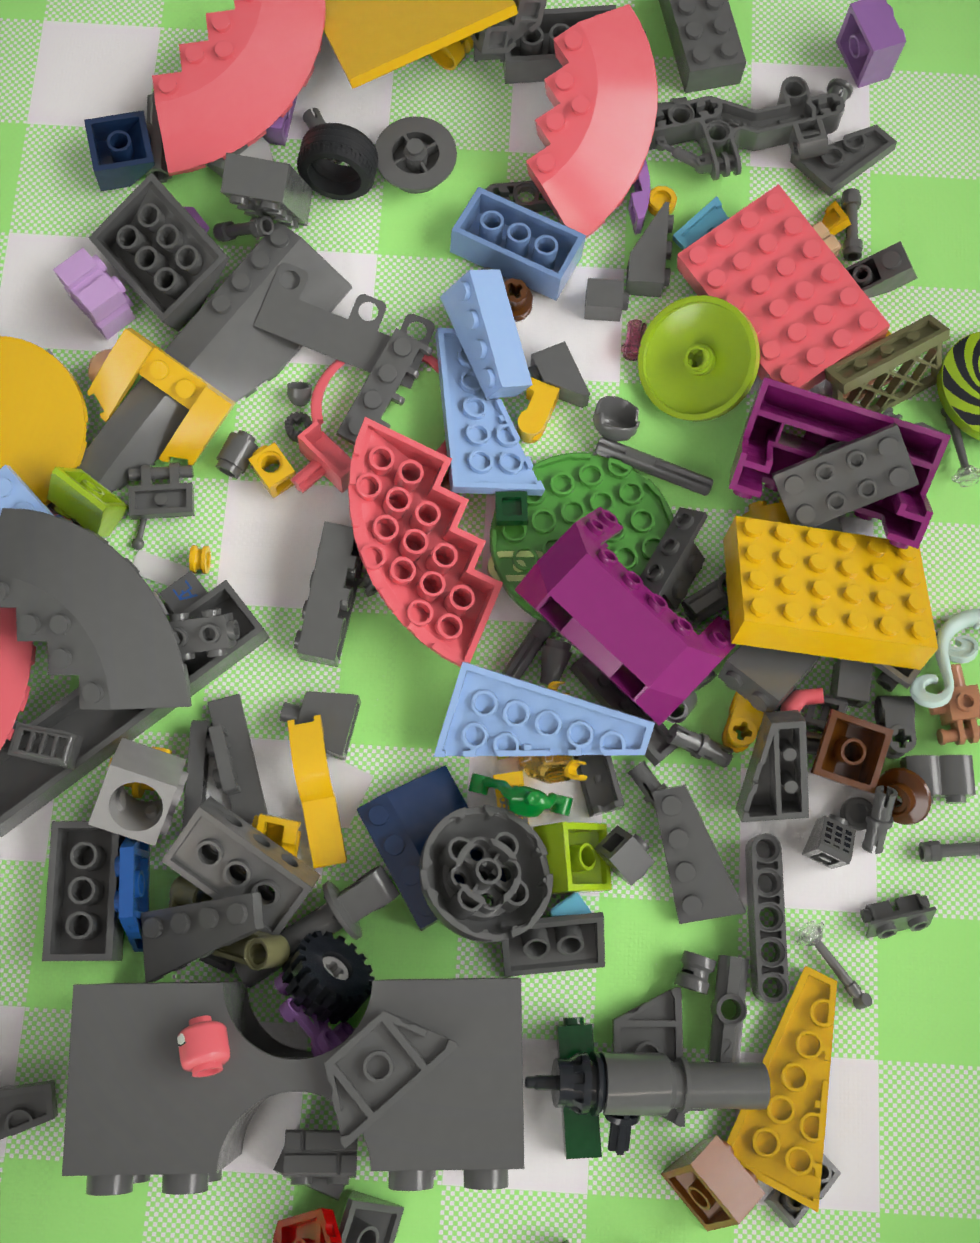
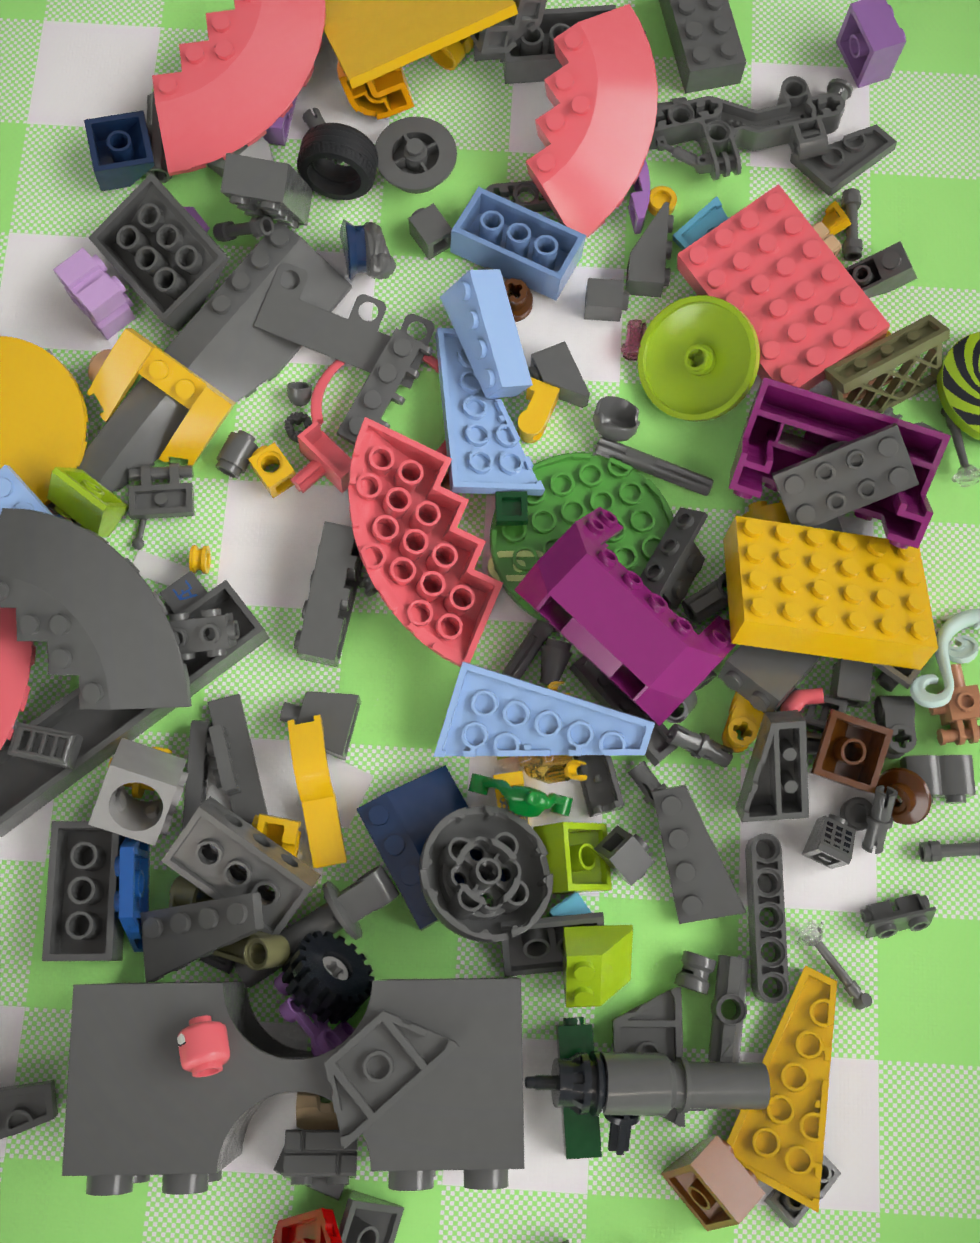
none -> tan rock [296,1092,339,1130]
none -> light orange brick [337,62,415,120]
none -> piece [340,219,396,280]
none -> dark grey brick [408,203,452,260]
none -> lime slope [563,925,633,1008]

